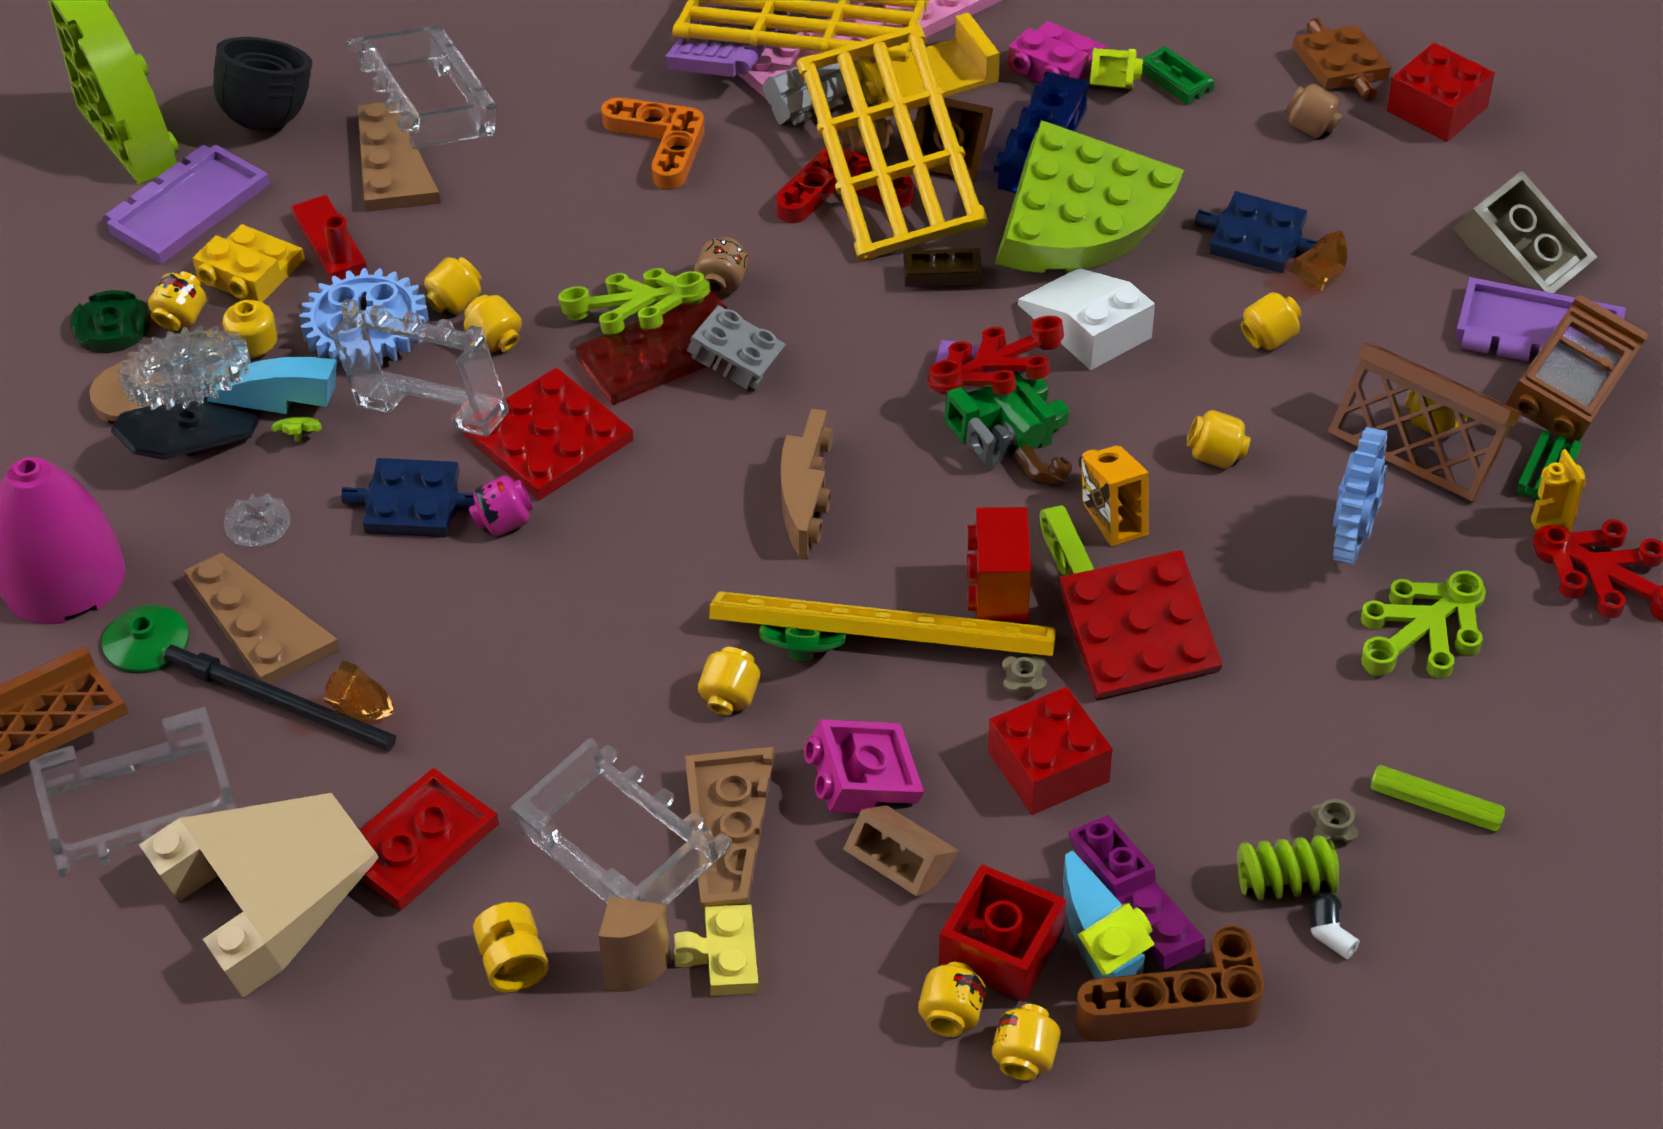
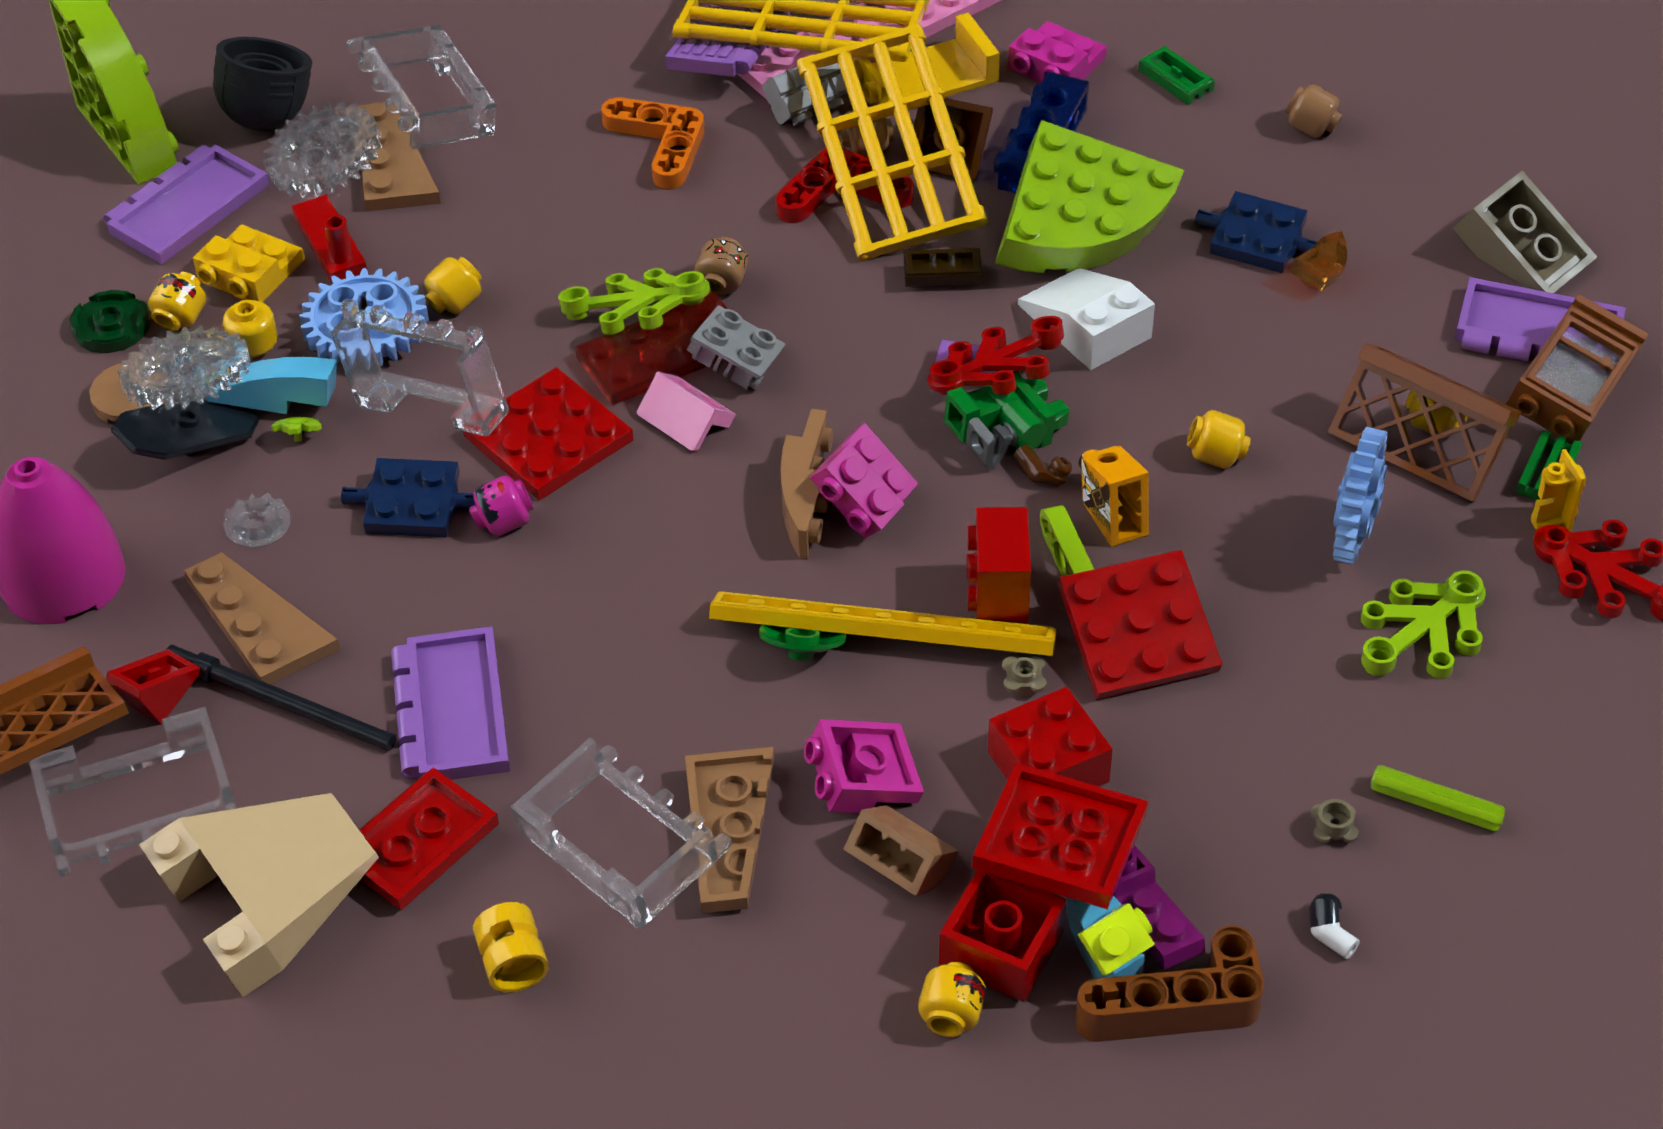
green dish [102,605,189,674] -> none
clear orange plate [323,660,394,721] -> none
yellow head [464,295,522,353] -> none
medium nougat brick [598,896,671,991] -> none
light yellow plate [674,904,758,996] -> none
yellow head [698,647,761,715] -> none
yellow head [992,1004,1060,1081] -> none
neon yellow bracket [1090,48,1143,89] -> none
lime piece [1237,835,1339,901] -> none
yellow head [1241,292,1302,351] -> none
dark orange plate [1292,17,1391,101] -> none
red brick [1386,42,1495,142] -> none
none -> red slope [106,649,200,724]
none -> clear gear [263,101,382,198]
none -> medium lavender hinge [391,626,510,780]
none -> bright pink panel [637,371,736,451]
none -> dark pink plate [809,423,919,539]
none -> red plate [971,763,1149,910]

